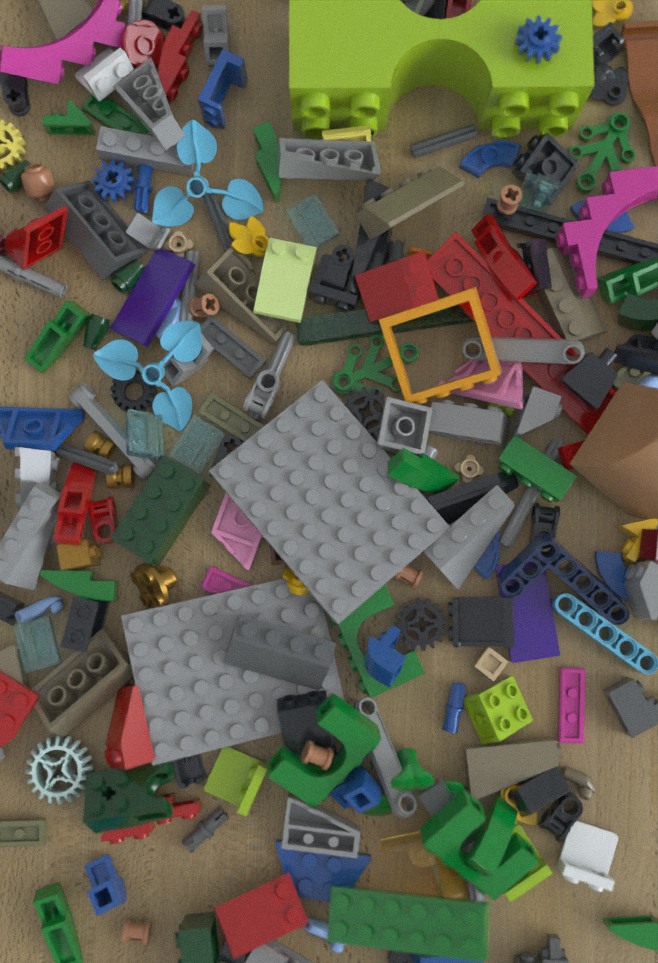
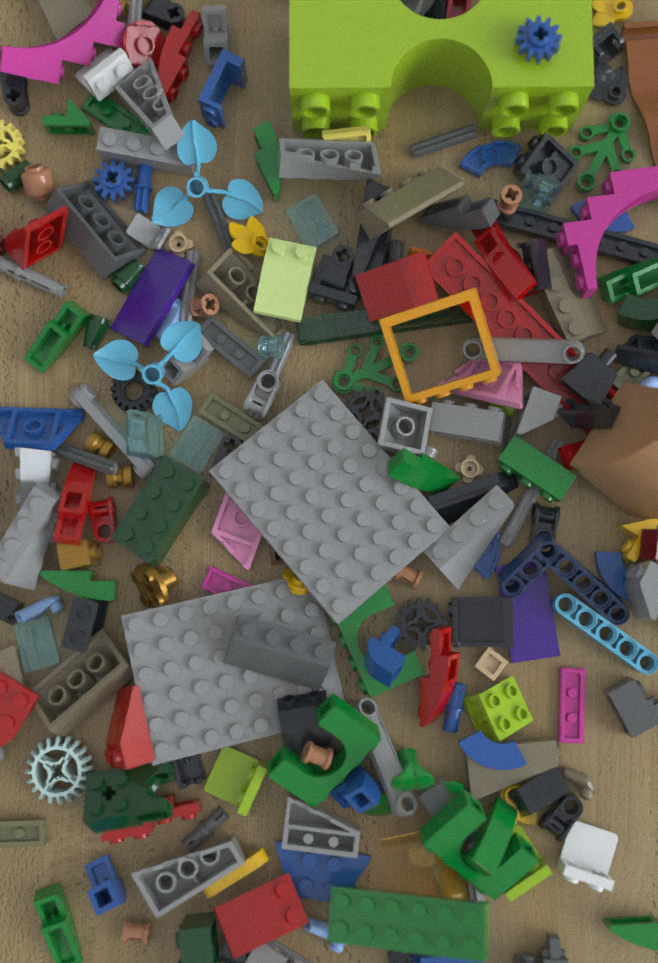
none -> light grey wedge [131,835,247,919]
none -> yellow beam [202,847,269,898]
none -> clear light blue wheel [258,335,285,359]
none -> red slope [418,625,460,727]
none -> dark grey slope [420,194,500,230]
none -> blue tile [457,730,527,770]
none -> black hinge [557,398,621,429]

